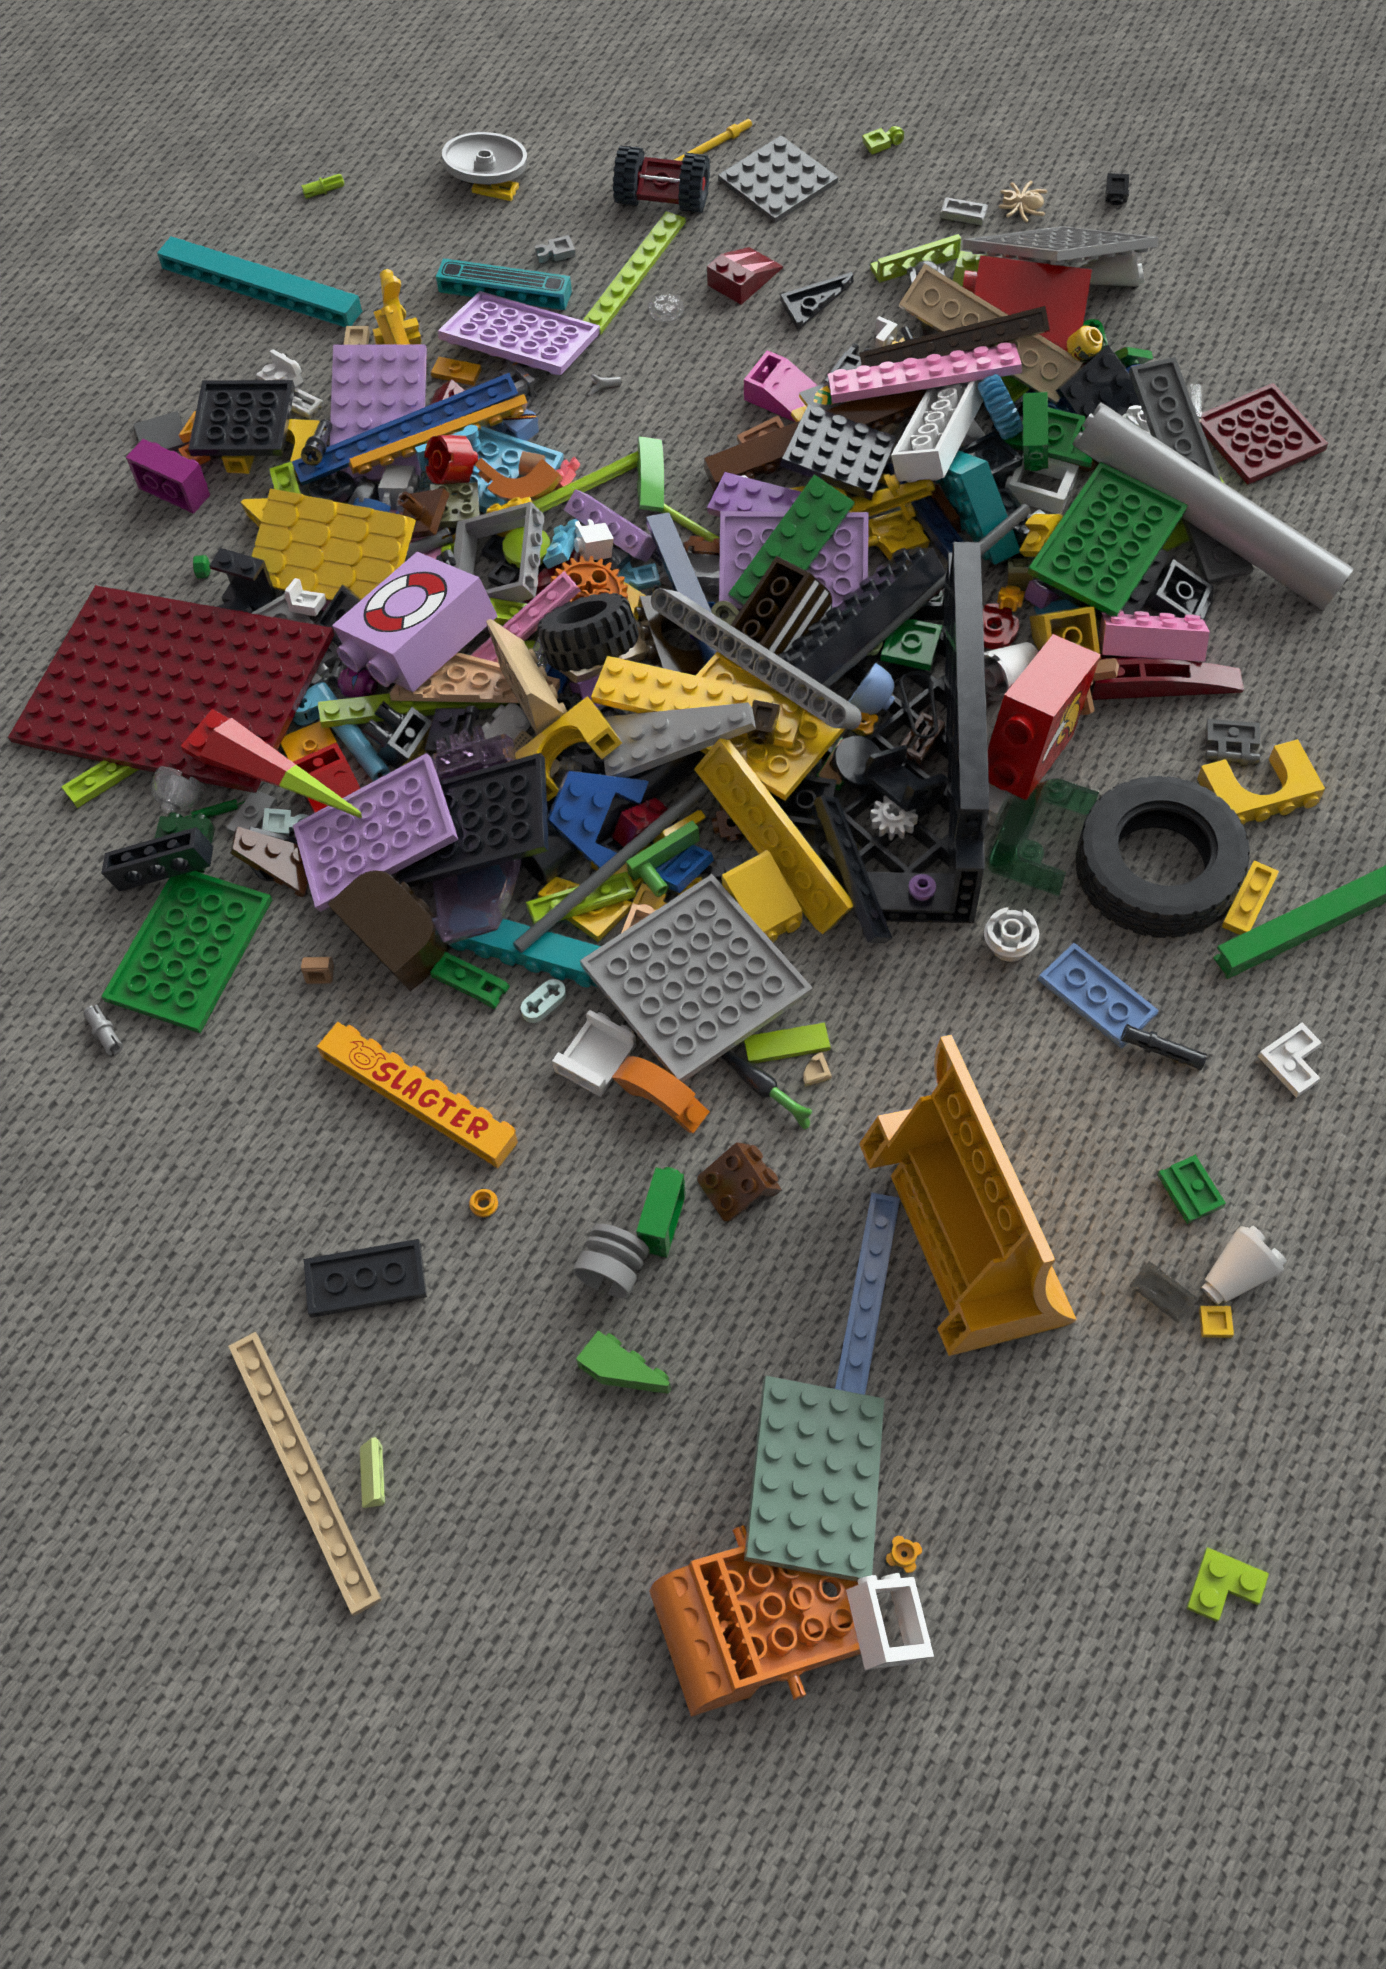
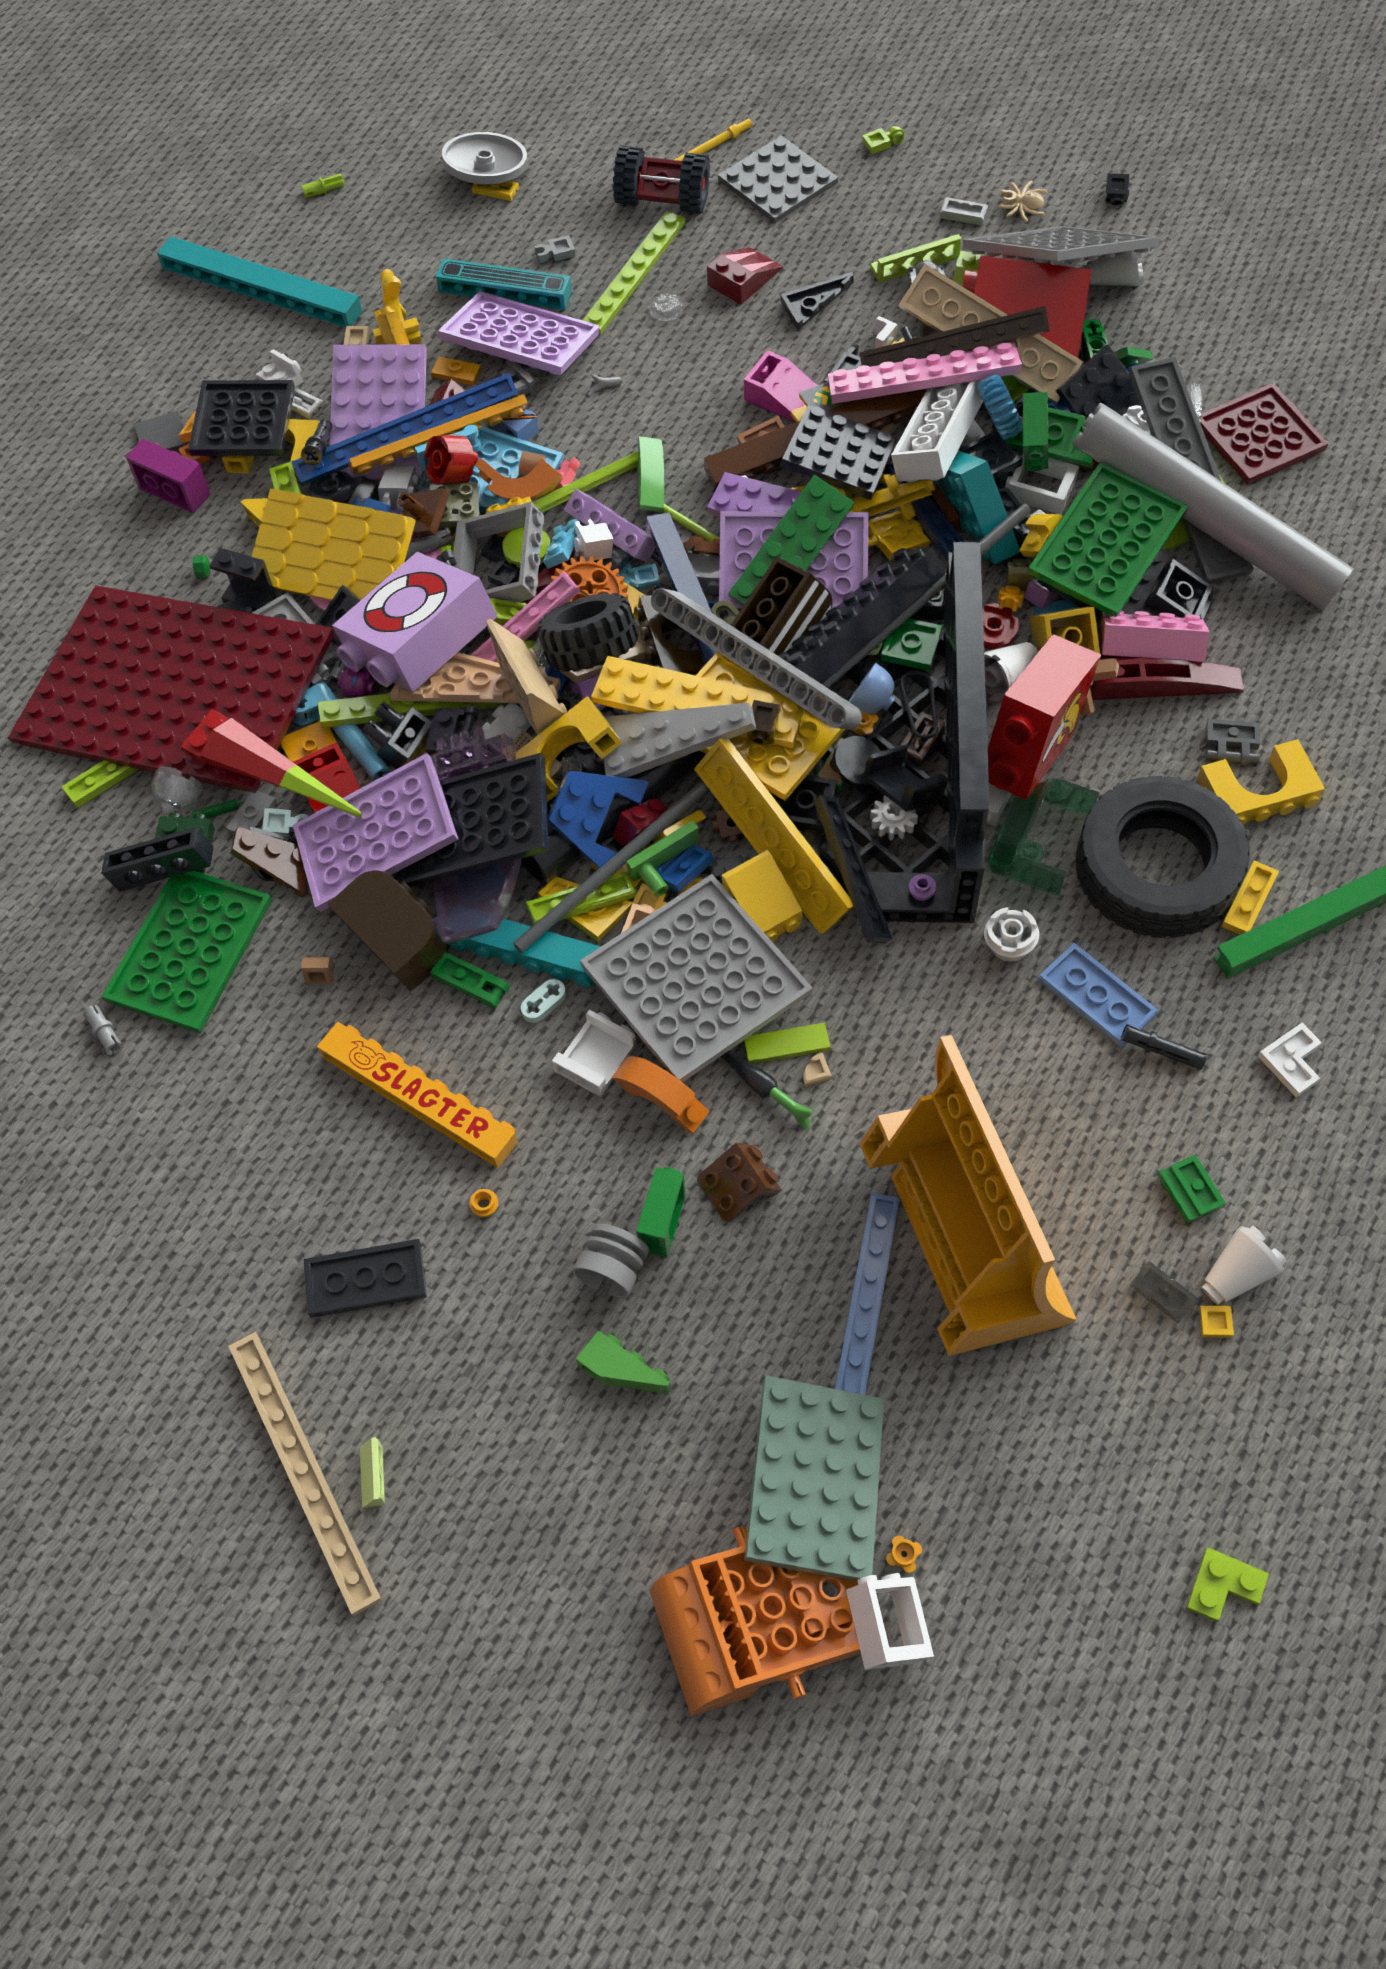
white bracket [285,578,326,616] -> none
yellow head [1067,326,1103,362] -> none

